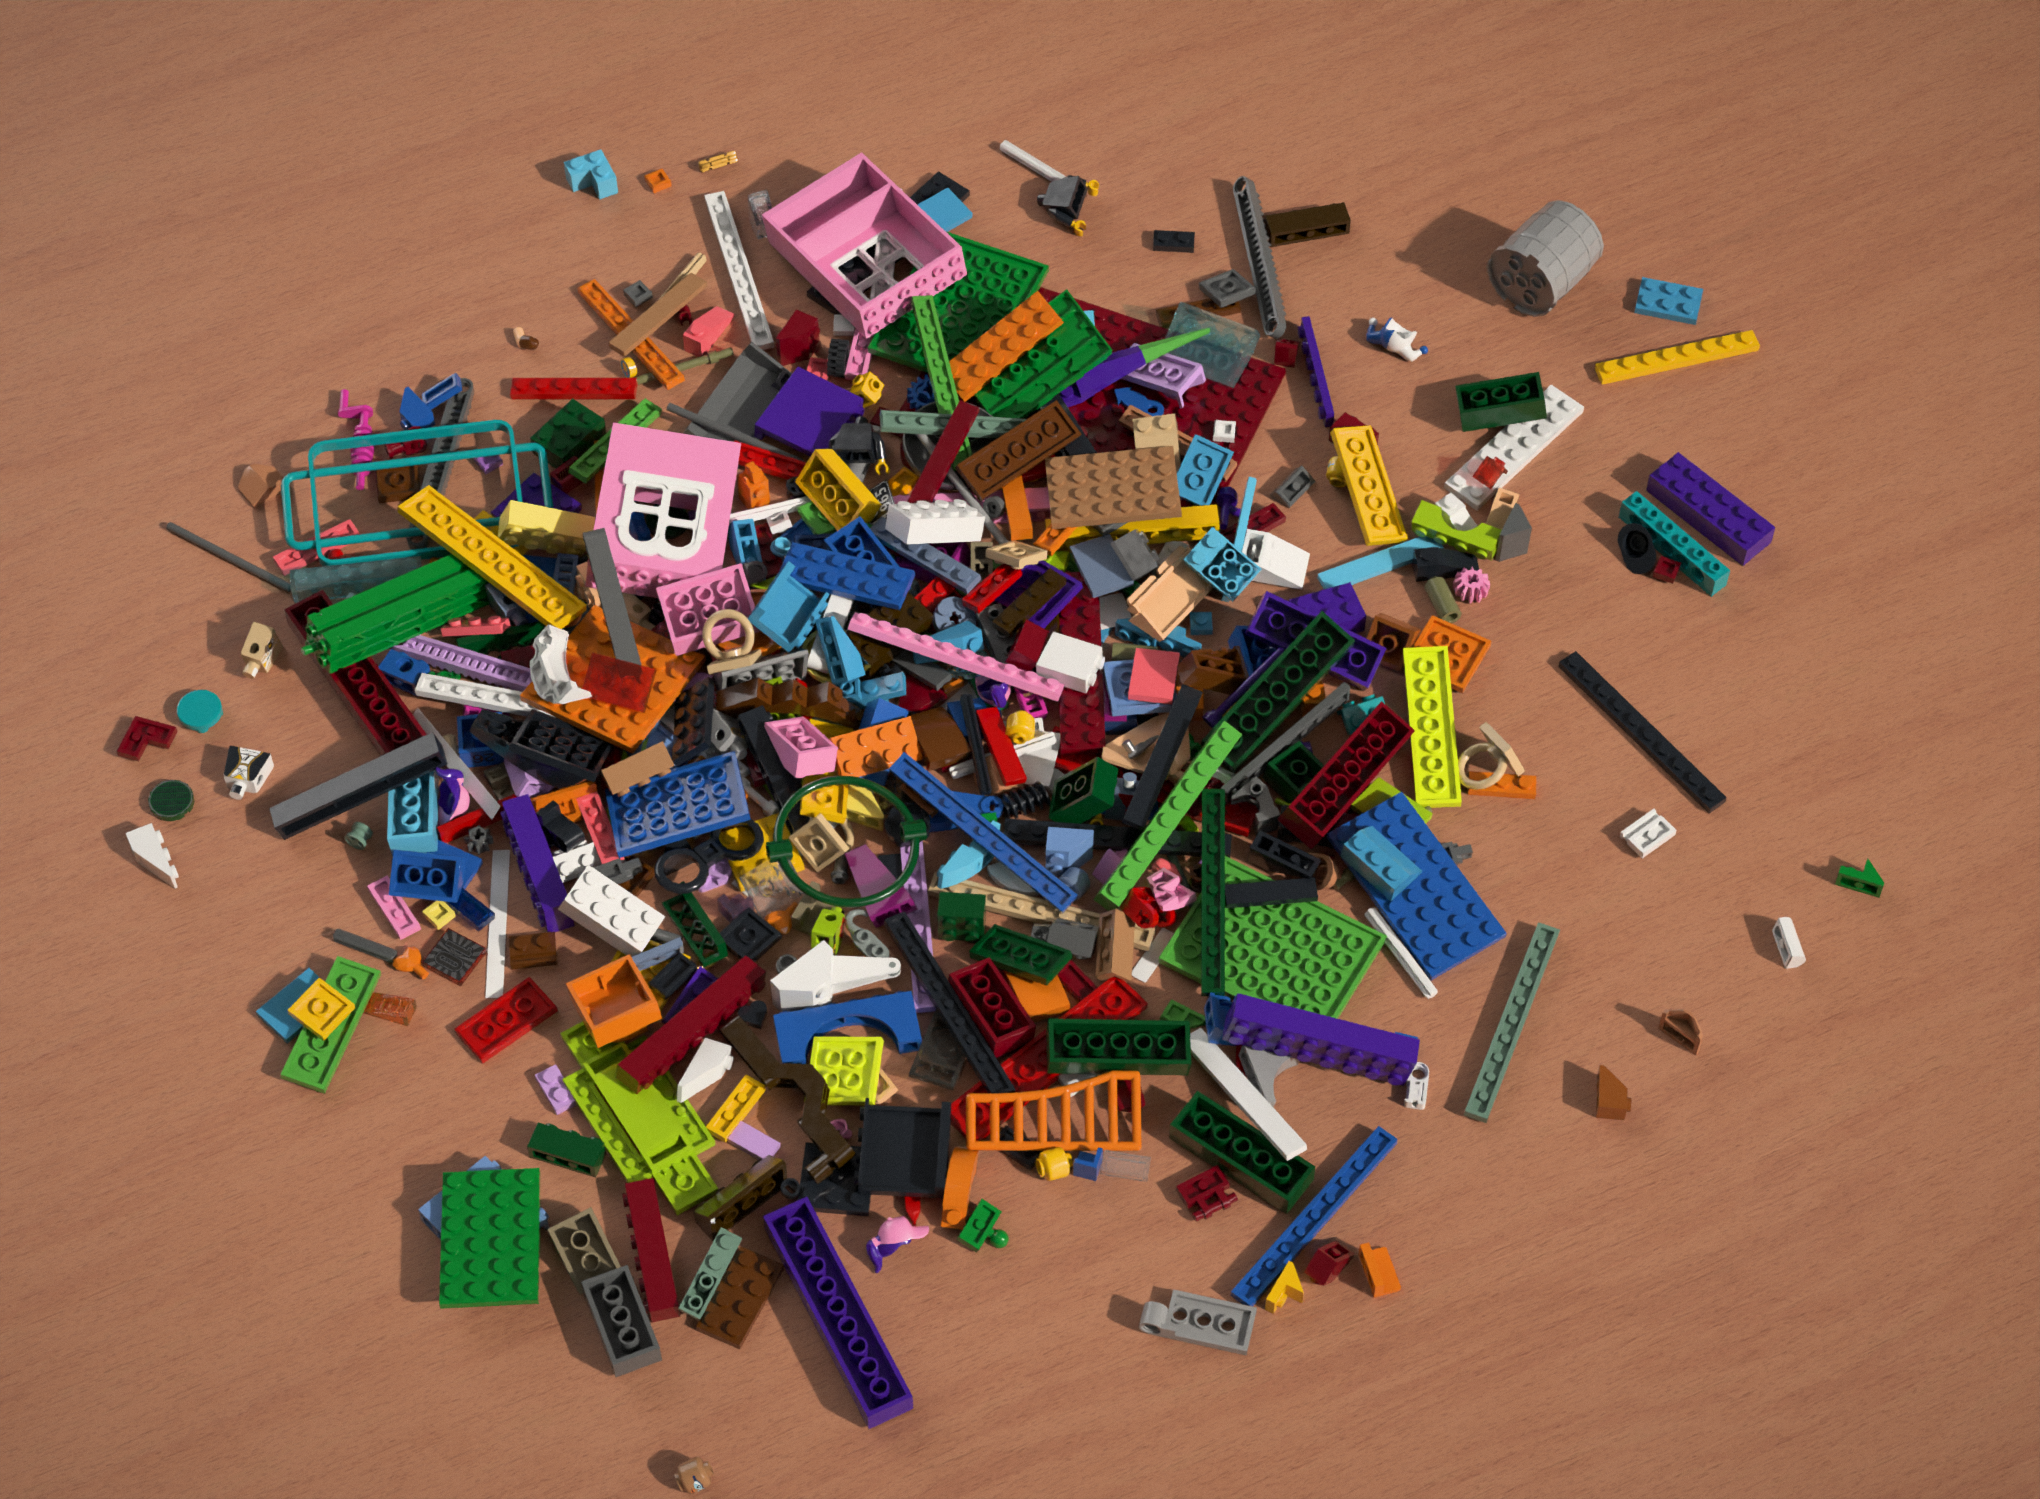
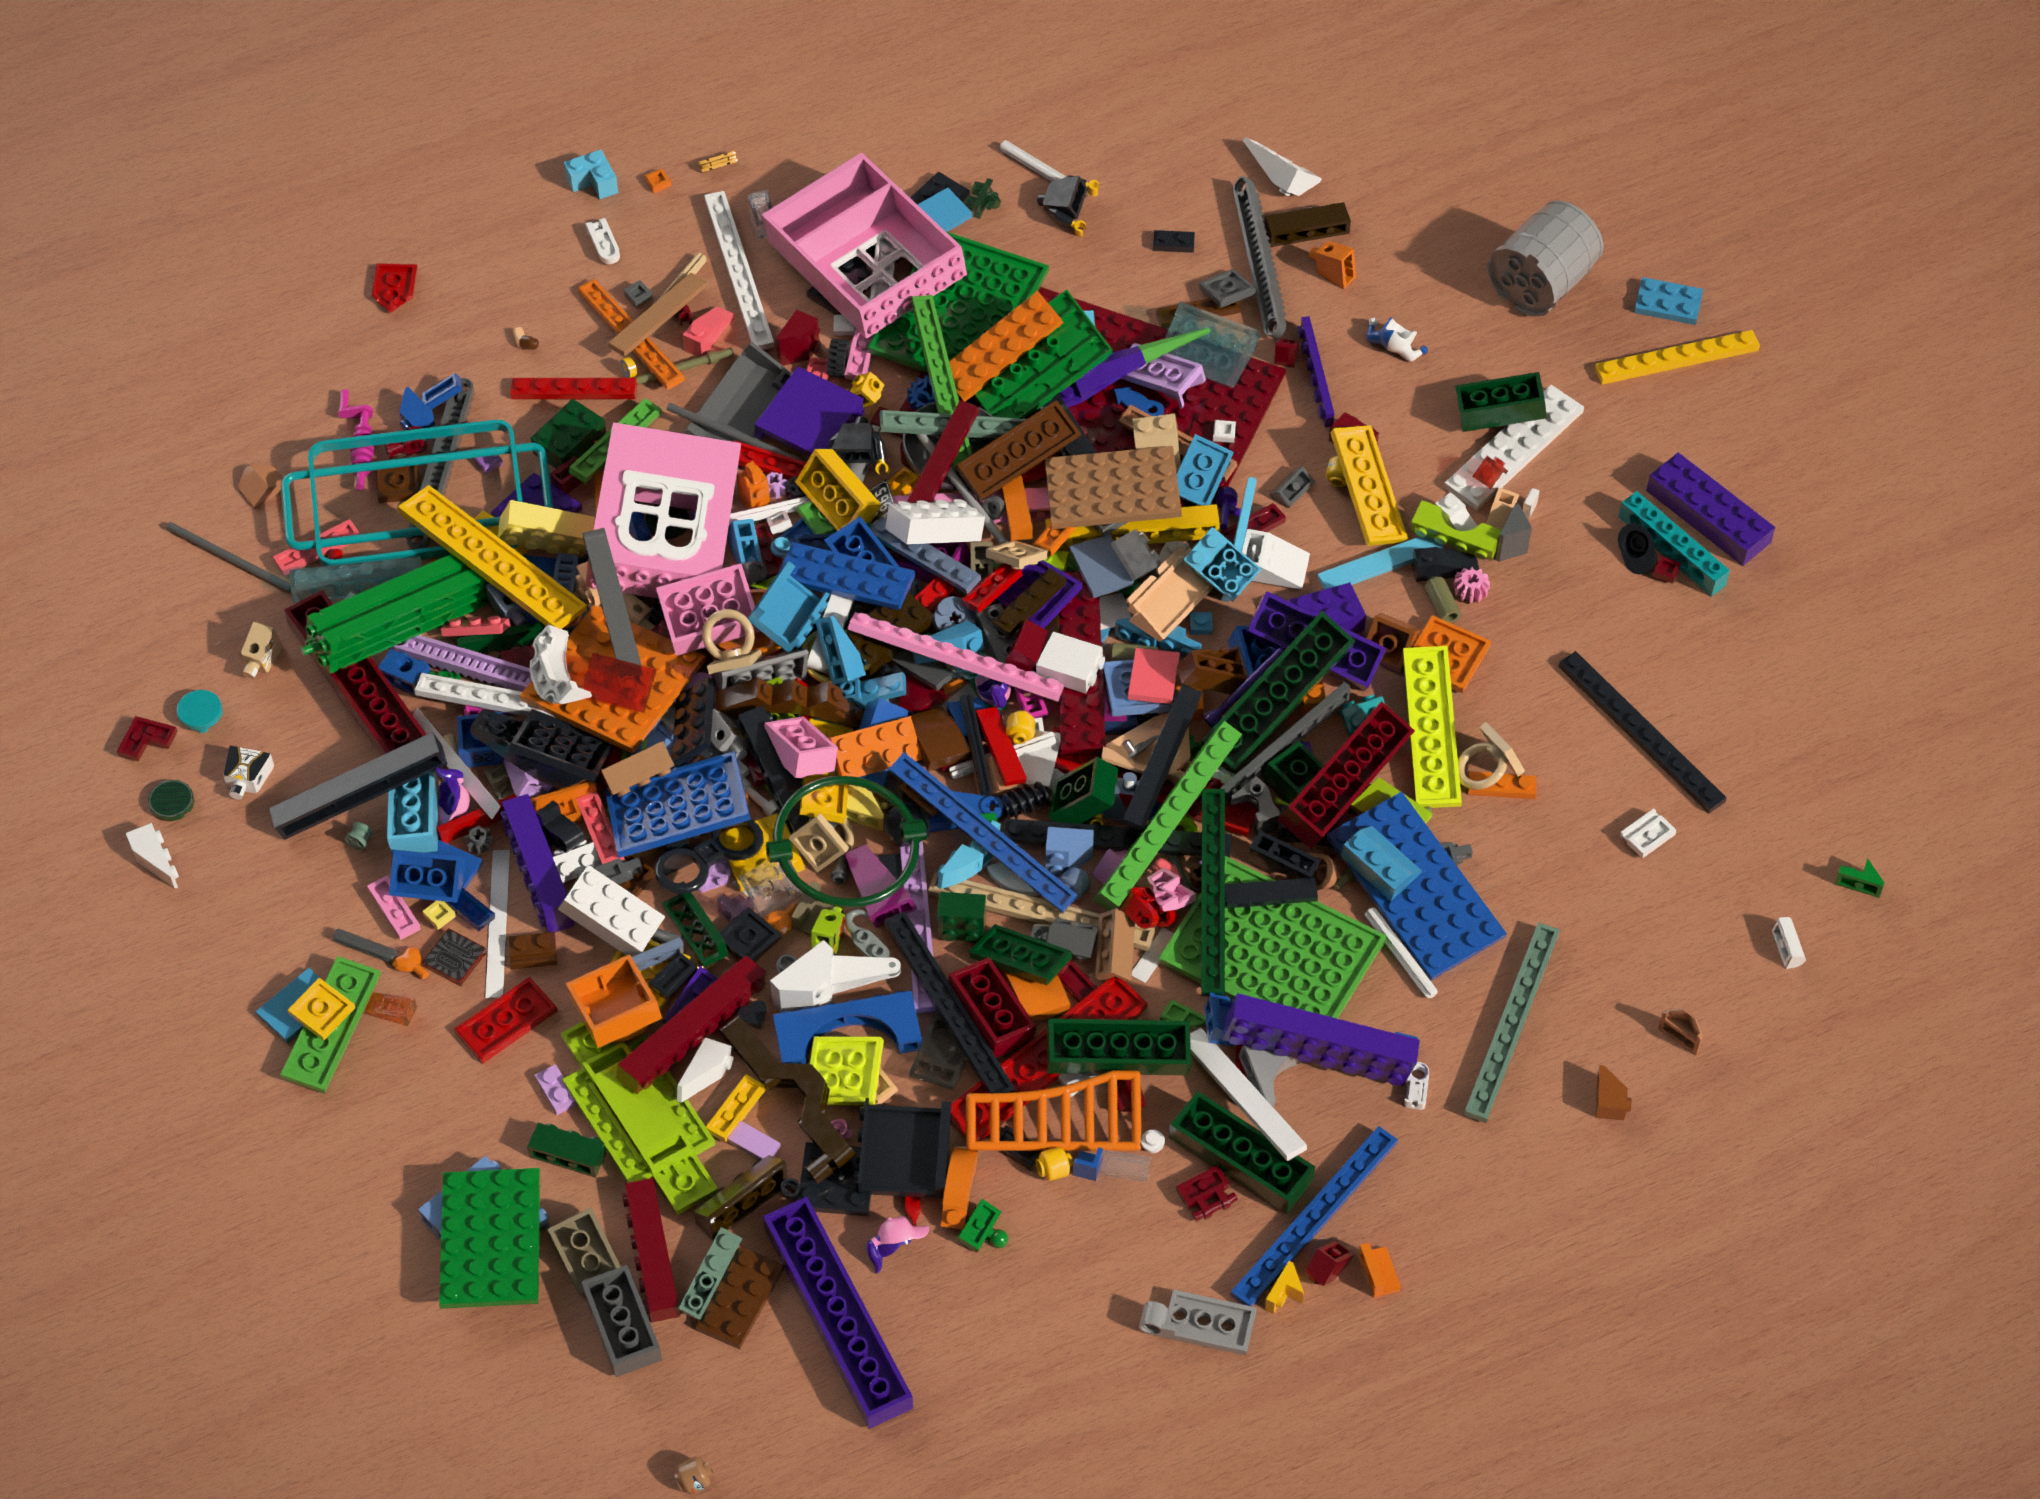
none -> red tile [372,263,418,313]
none -> white plate [585,217,620,264]
none -> lavender gear [766,472,787,499]
none -> clear green hips [965,178,1001,219]
none -> white plate [1141,1130,1165,1153]
none -> white wedge [1243,137,1322,196]
none -> orange torso [1309,241,1356,289]
none -> white tile [1523,488,1539,519]

